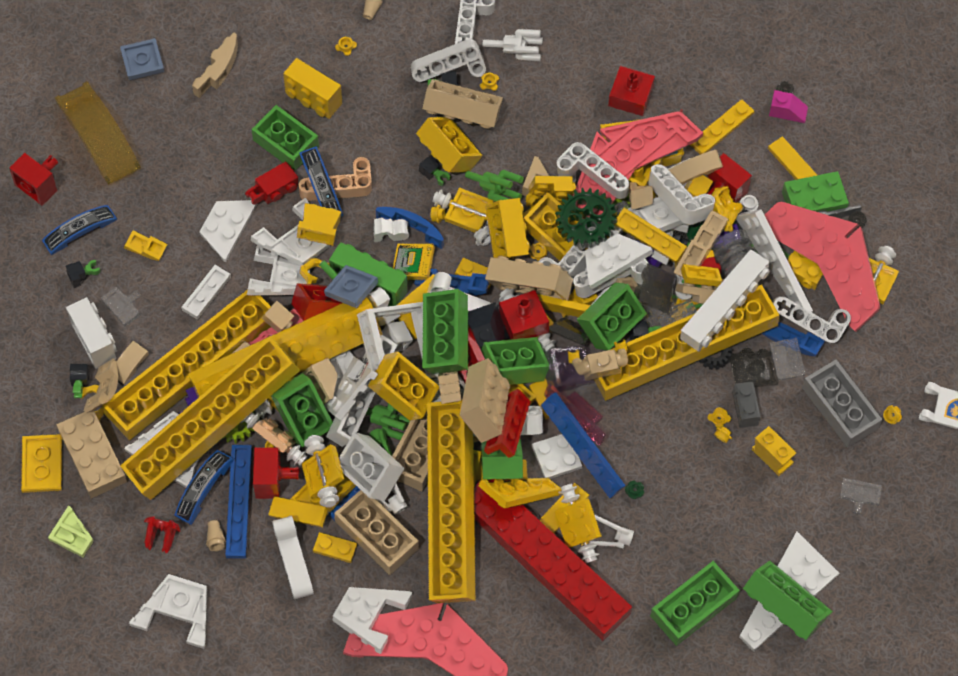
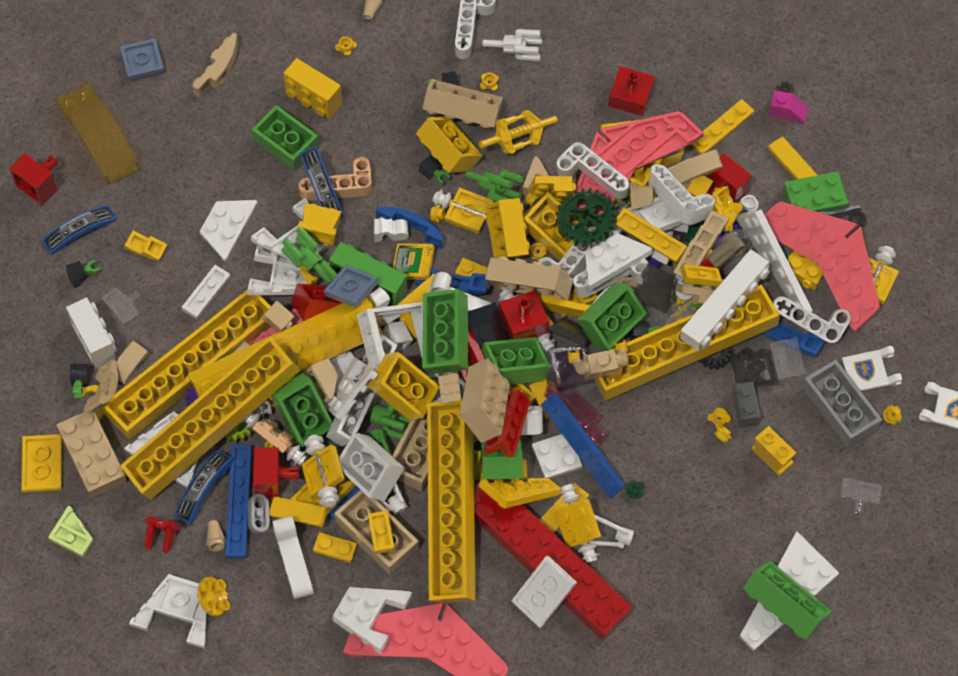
red brick [245,161,298,205] -> none
white beam [411,39,486,82] -> none
white plate [474,226,491,246] -> none
bright green brick [650,561,740,646] -> none
none -> yellow dish [197,577,230,616]
none -> light grey plate [248,494,270,534]
none -> bright green plant [281,227,333,284]
none -> yellow plate [368,510,394,554]
none -> yellow bar [479,110,558,154]
none -> white tile [512,556,577,628]
none -> dark tan piece [707,232,747,269]
none -> white flag [842,346,902,391]

